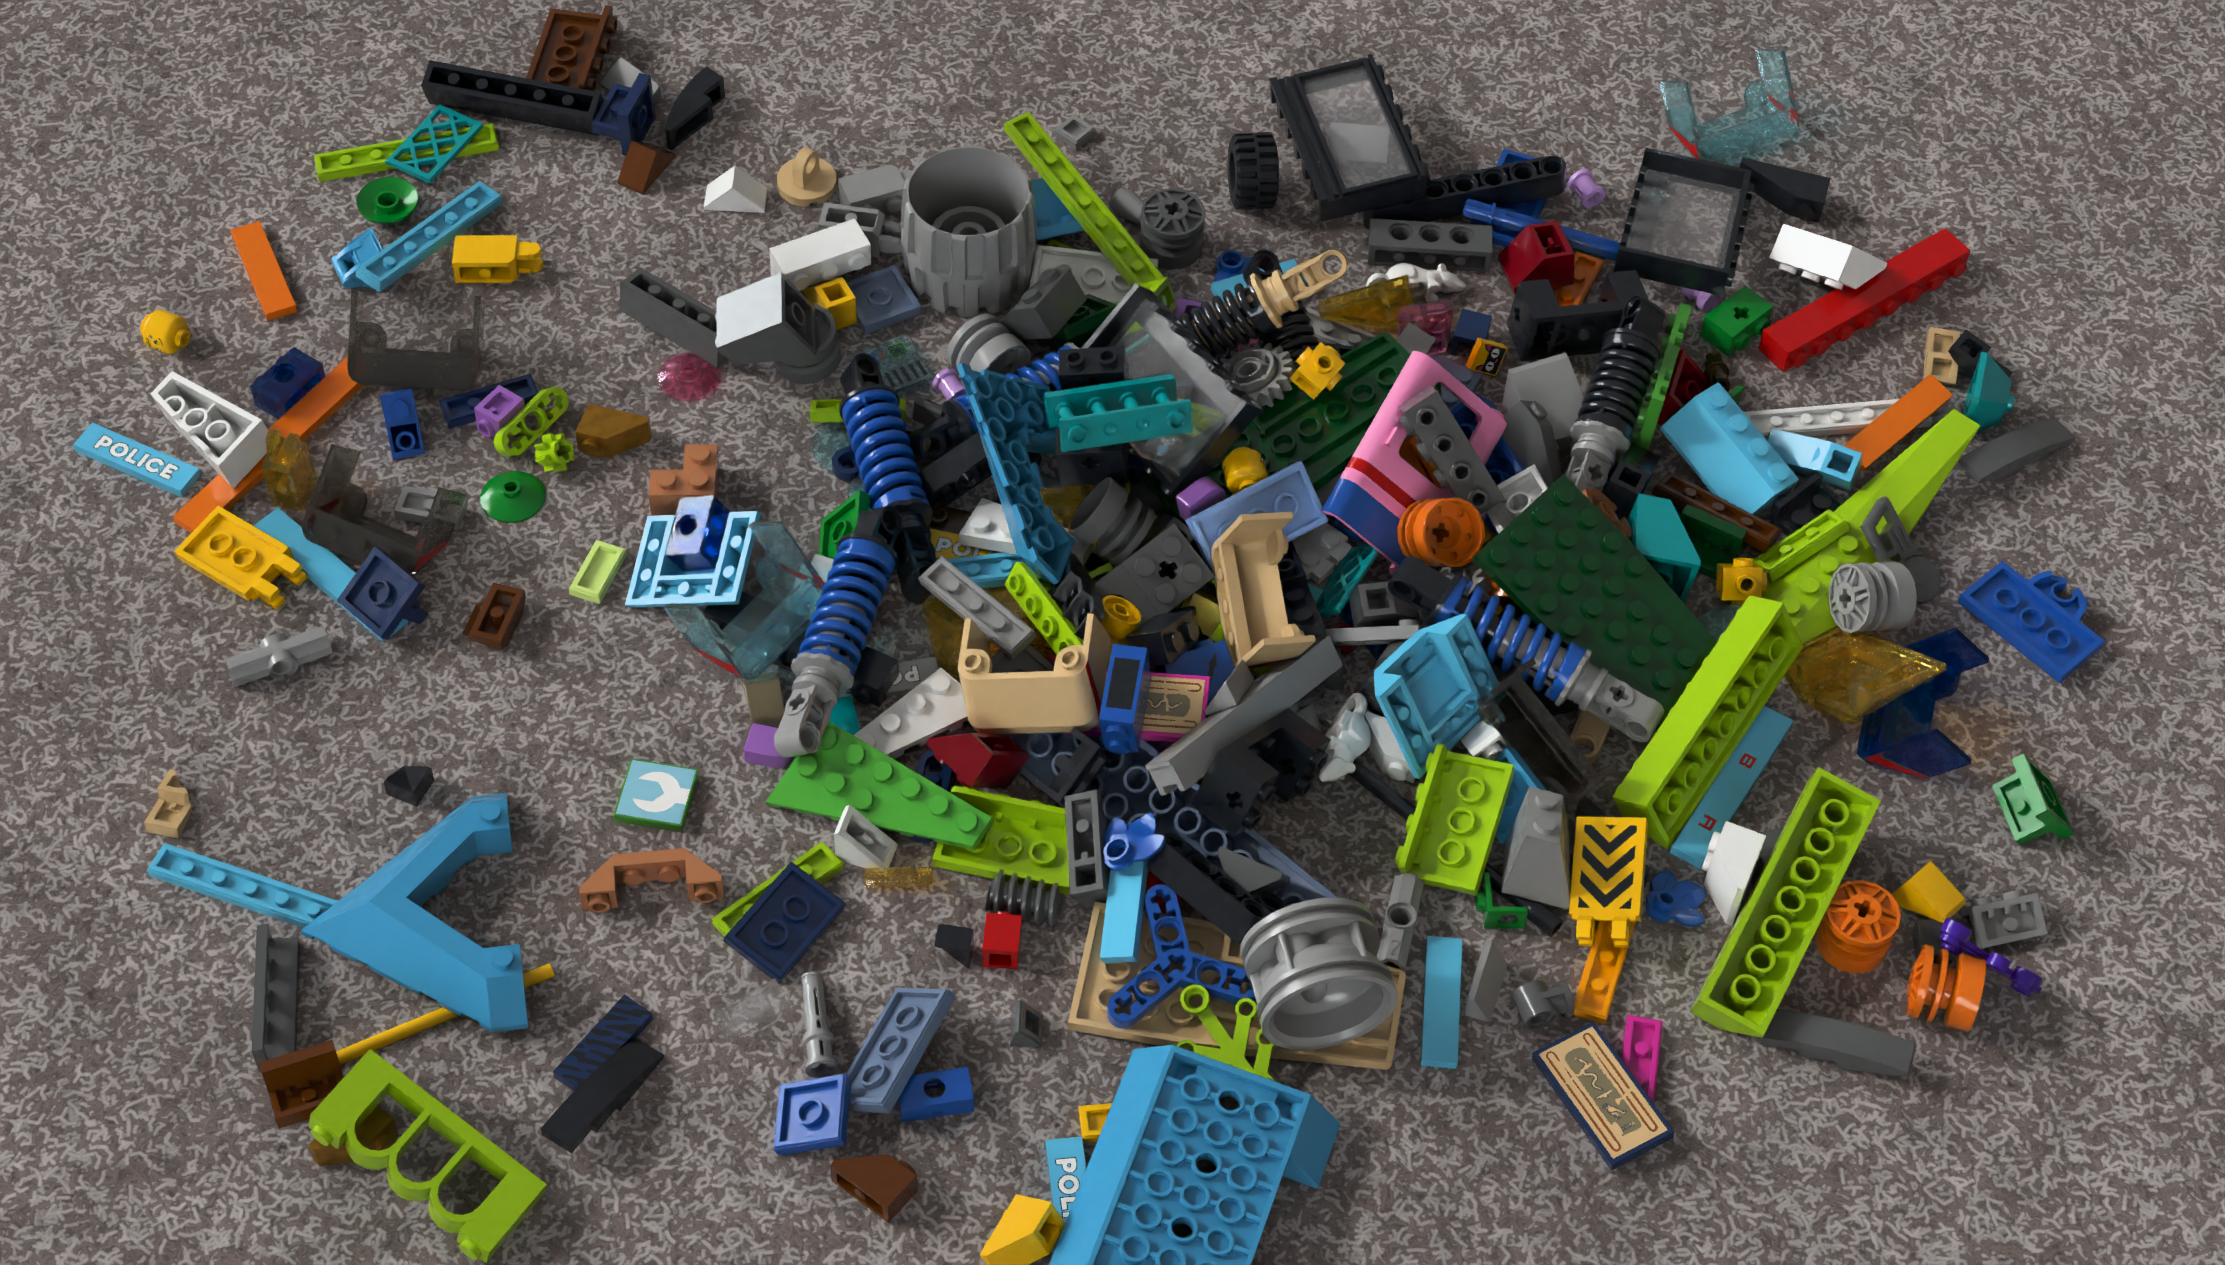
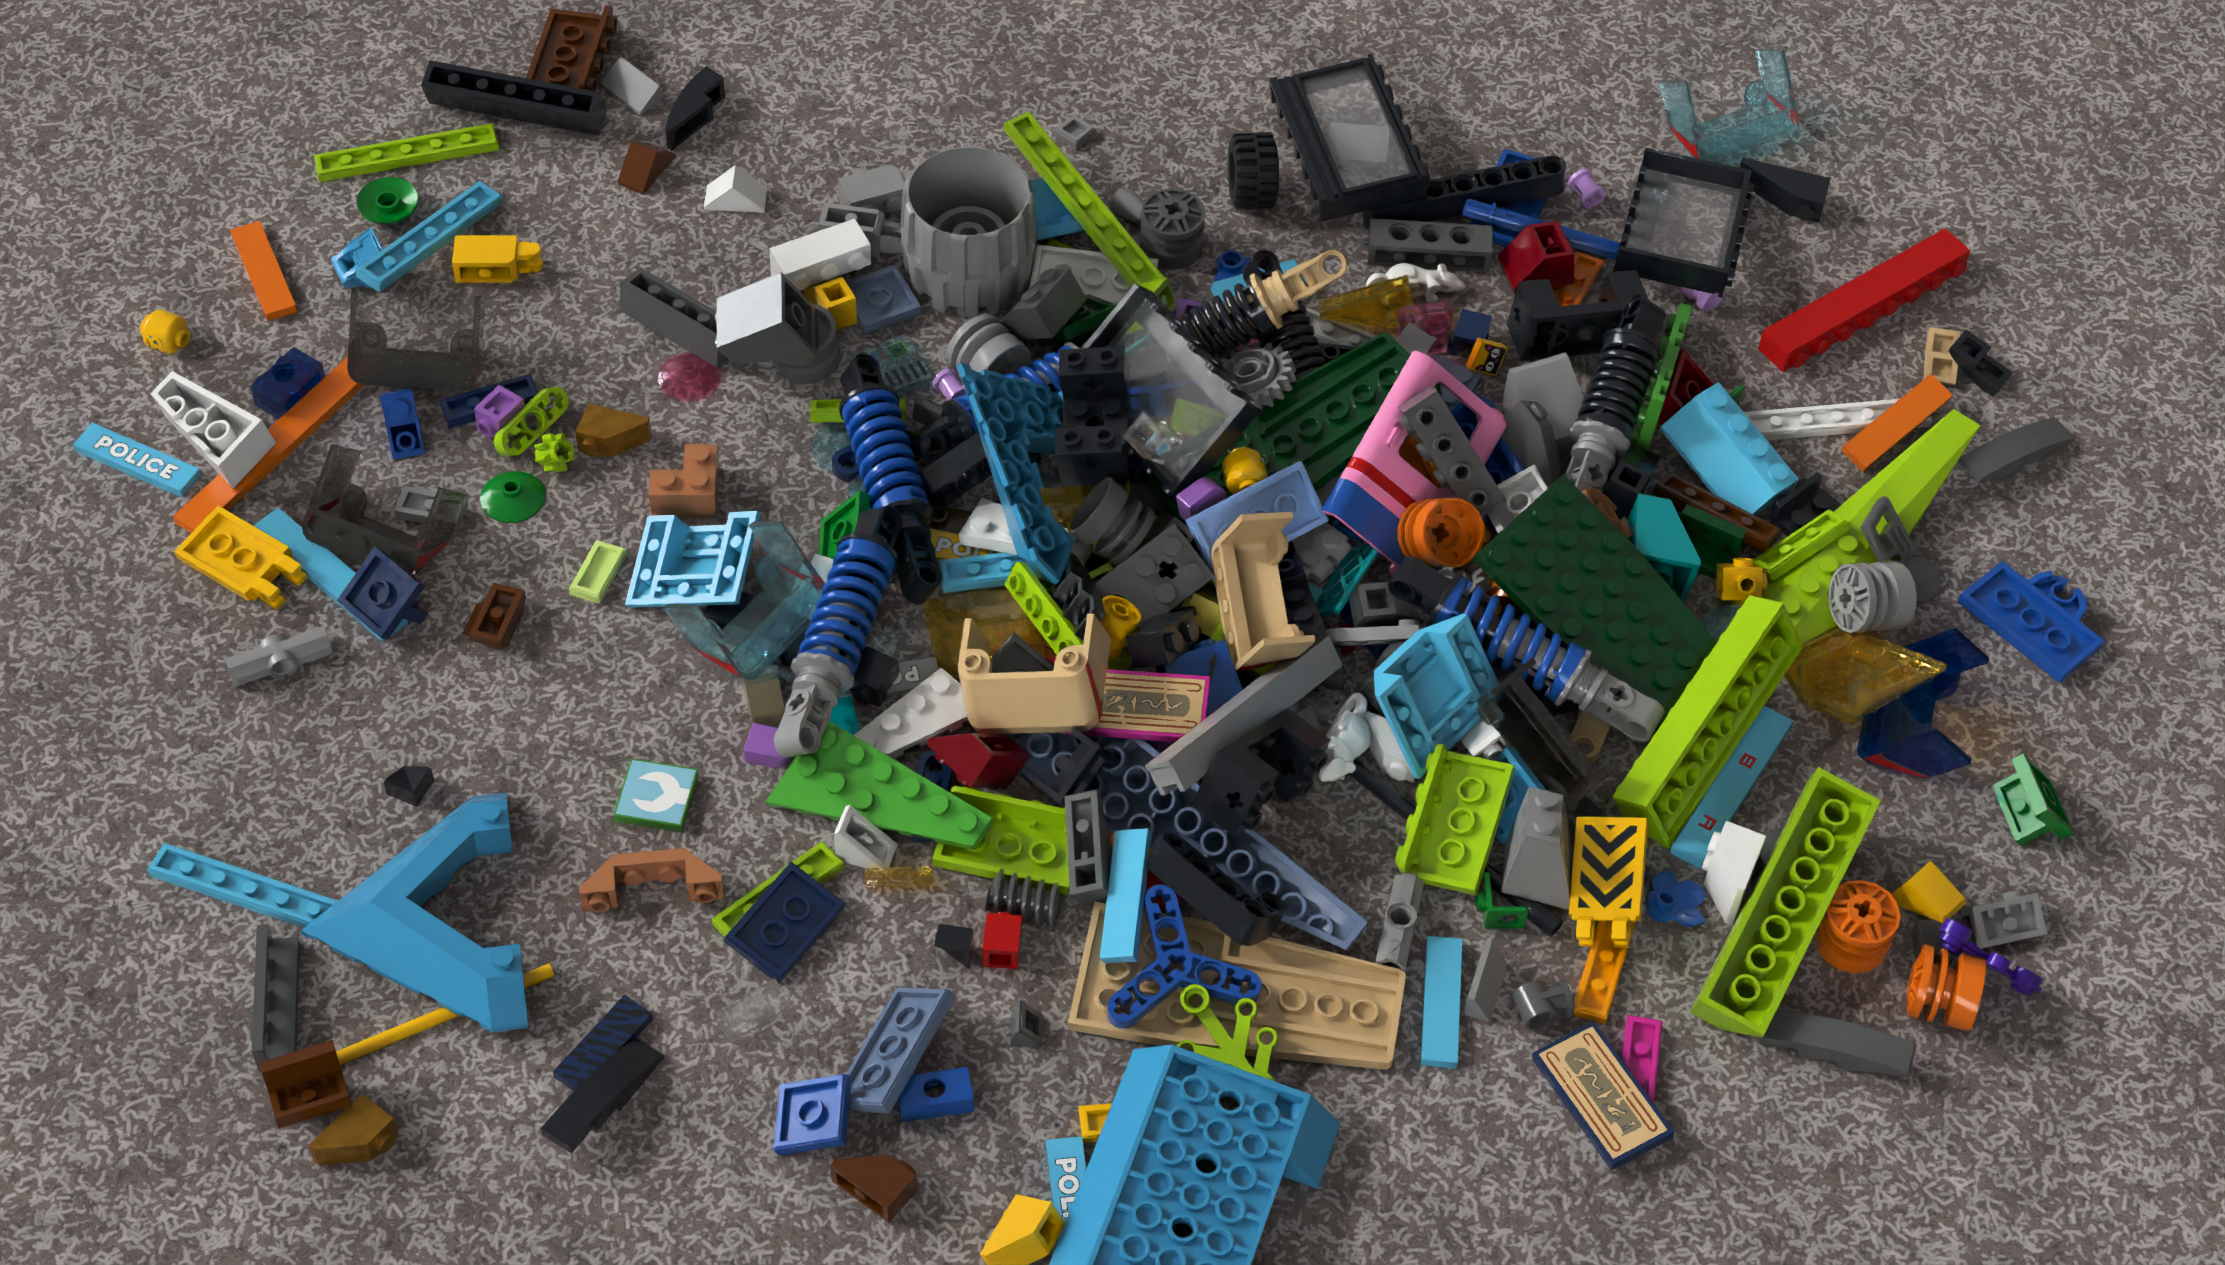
tan slope [144,769,192,839] -> none
clear yellow hinge [262,428,318,512] -> none
lime fence [309,1049,547,1263] -> none
teal window [385,104,483,184] -> none
dark blue bracket [591,73,656,156] -> none
clear blue brick [666,495,730,571] -> none
tan tile [777,147,837,207] -> none
light grey pin [801,971,838,1078] -> none
light grey tile [918,556,1036,660] -> none
teal fence [1044,374,1193,452] -> none
blue brick [1099,644,1152,754] -> none
blue plate [1103,812,1166,871] -> none
light grey slope [1205,659,1254,716] -> none
dark grey slope [1217,846,1291,895] -> none
light grey wheel [1240,898,1398,1050] -> none
yellow brick [1289,342,1345,400] -> none
green brick [1700,286,1773,356] -> none
dark brown axle [1704,353,1730,392] -> none
medium azure slope [1767,429,1862,492] -> none
white slope [1769,224,1887,290] -> none
teal slope [1963,352,2015,434] -> none

